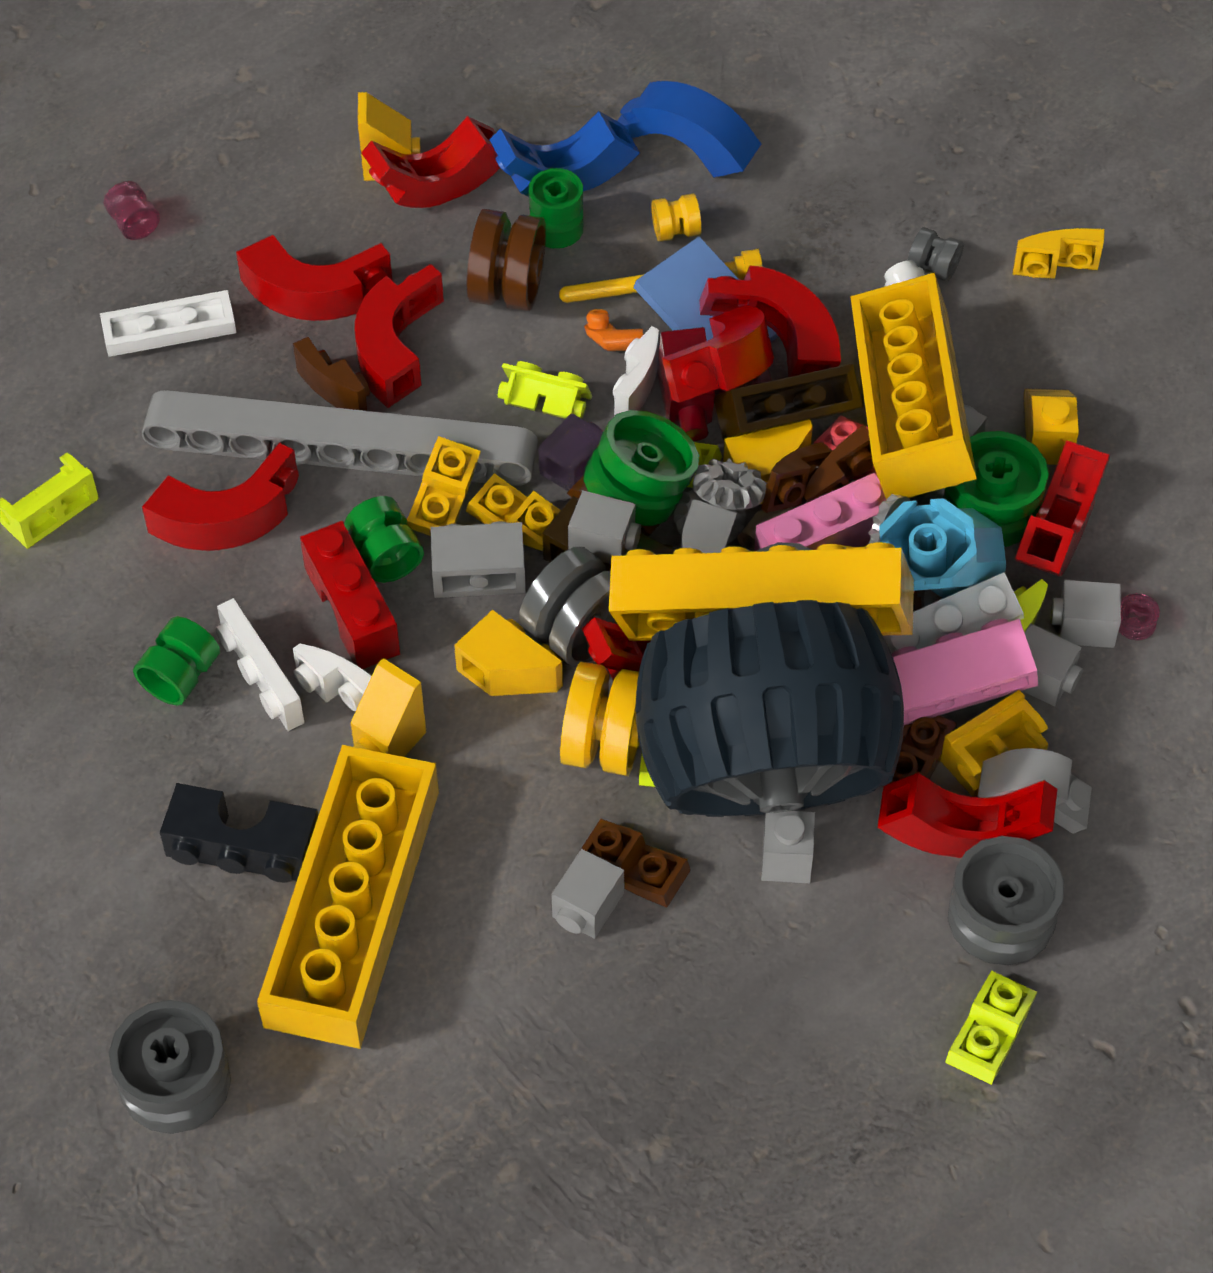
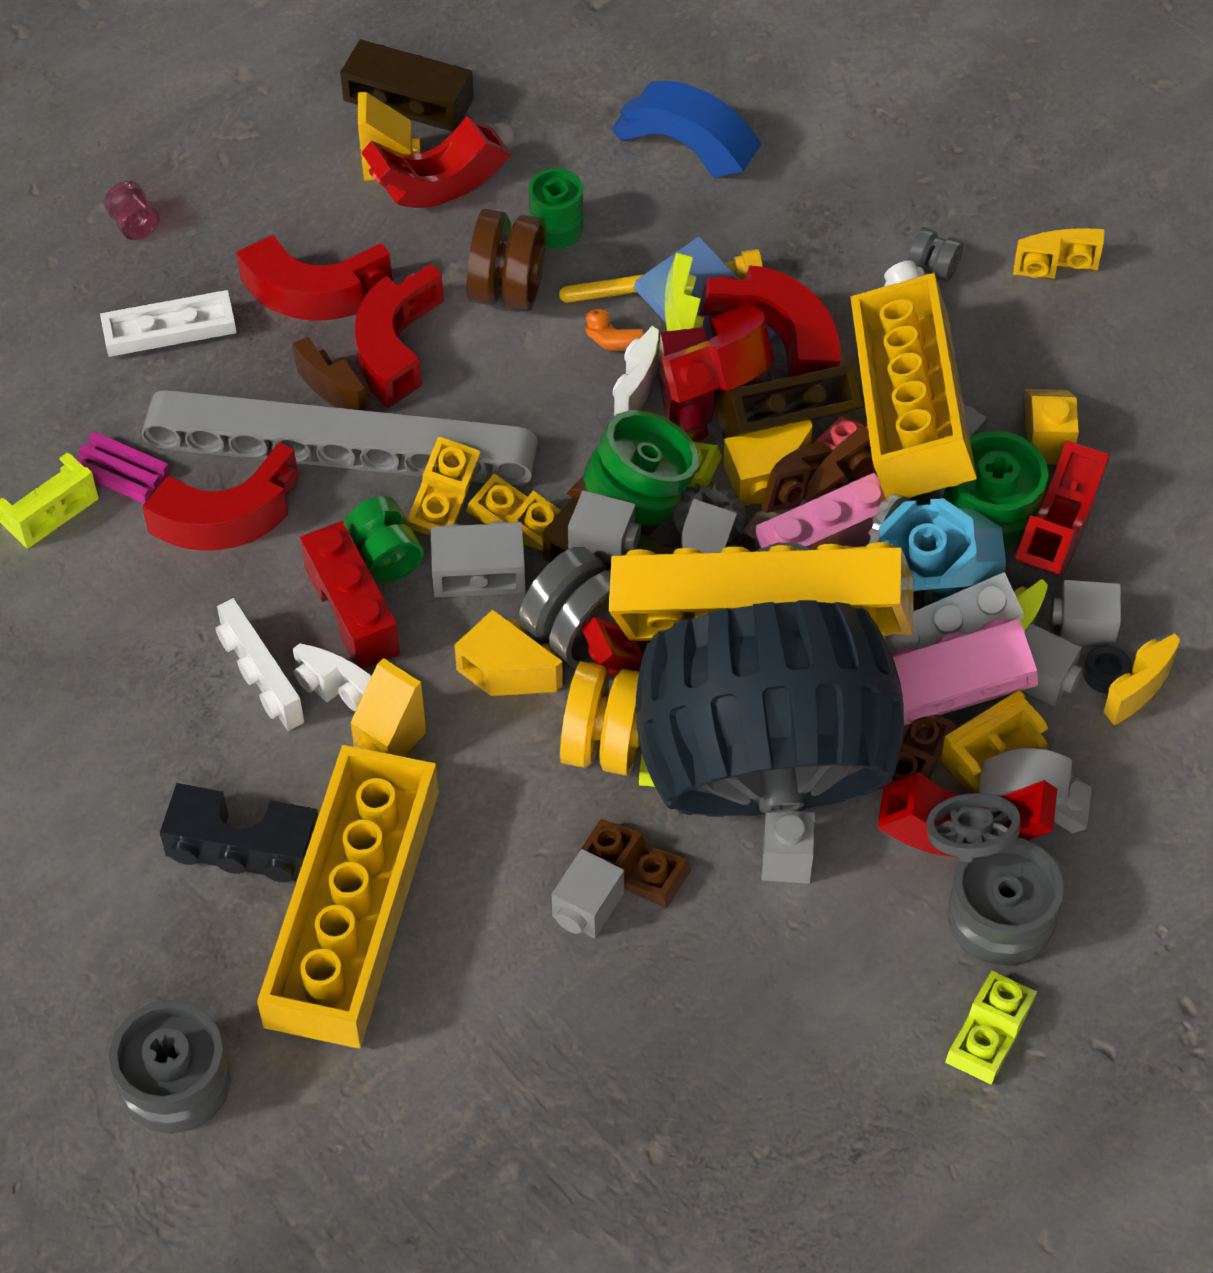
green wheel [133,616,220,706] -> none
blue arch [489,111,640,197] -> none
neon yellow hinge [497,361,592,421] -> none
clear purple brick [539,413,603,491] -> none
yellow wheel [651,193,702,242] -> none
light grey gear [693,458,767,510] -> none
clear pink bush [1119,593,1160,640] -> none
none -> dark pink tile [73,431,170,504]
none -> dark brown brick [340,39,474,132]
none -> neon yellow slope [664,253,704,331]
none -> dark grey wheel [926,793,1021,862]
none -> black tile [1083,646,1132,694]
none -> yellow slope [1103,633,1181,726]

